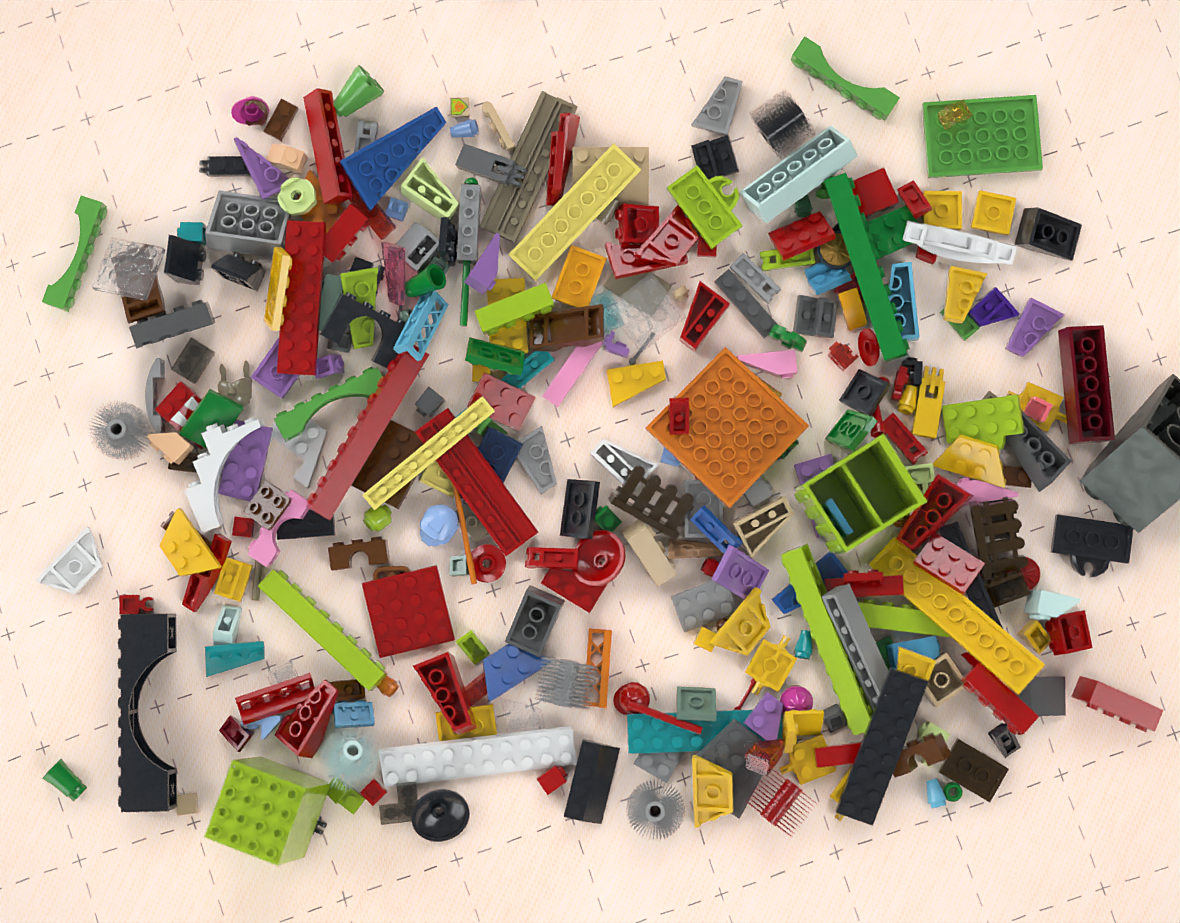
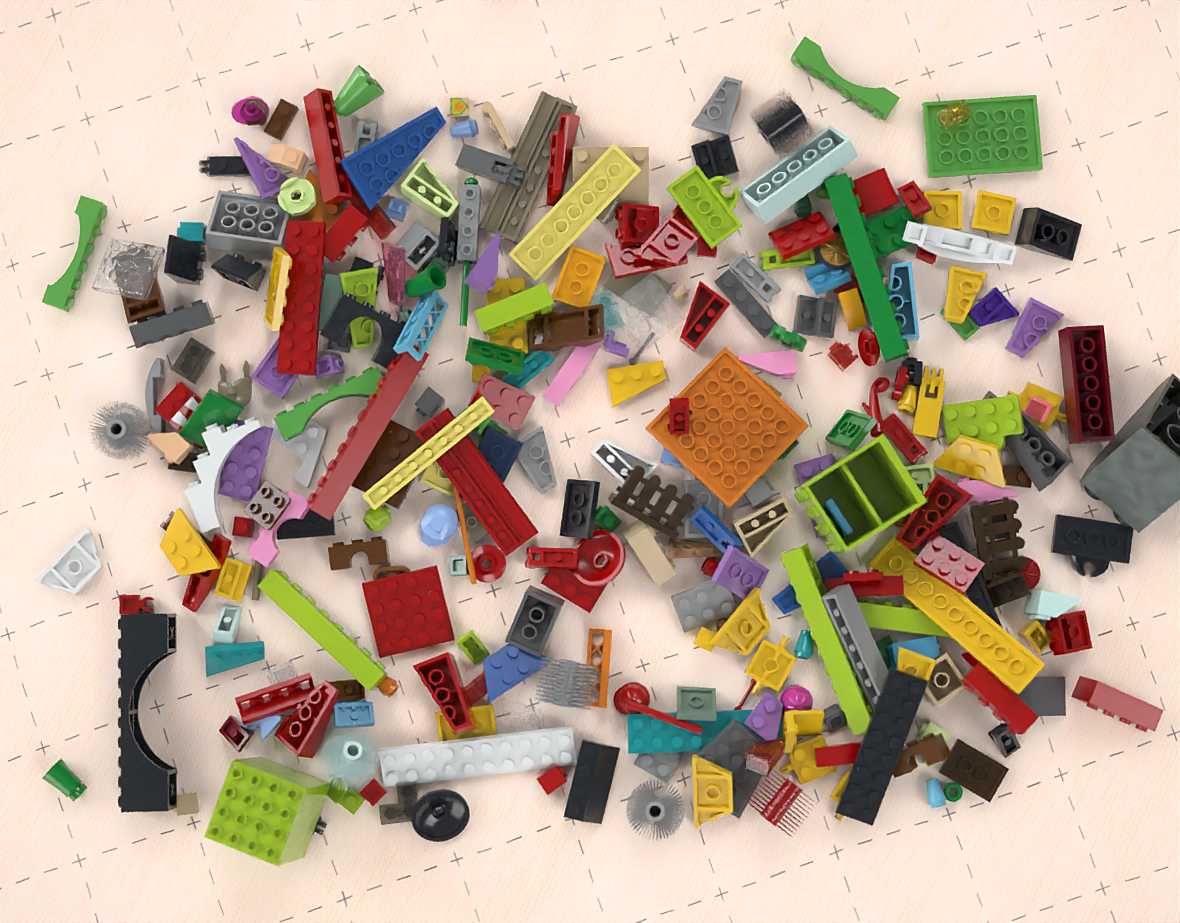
black plate [839,369,891,416] -> none

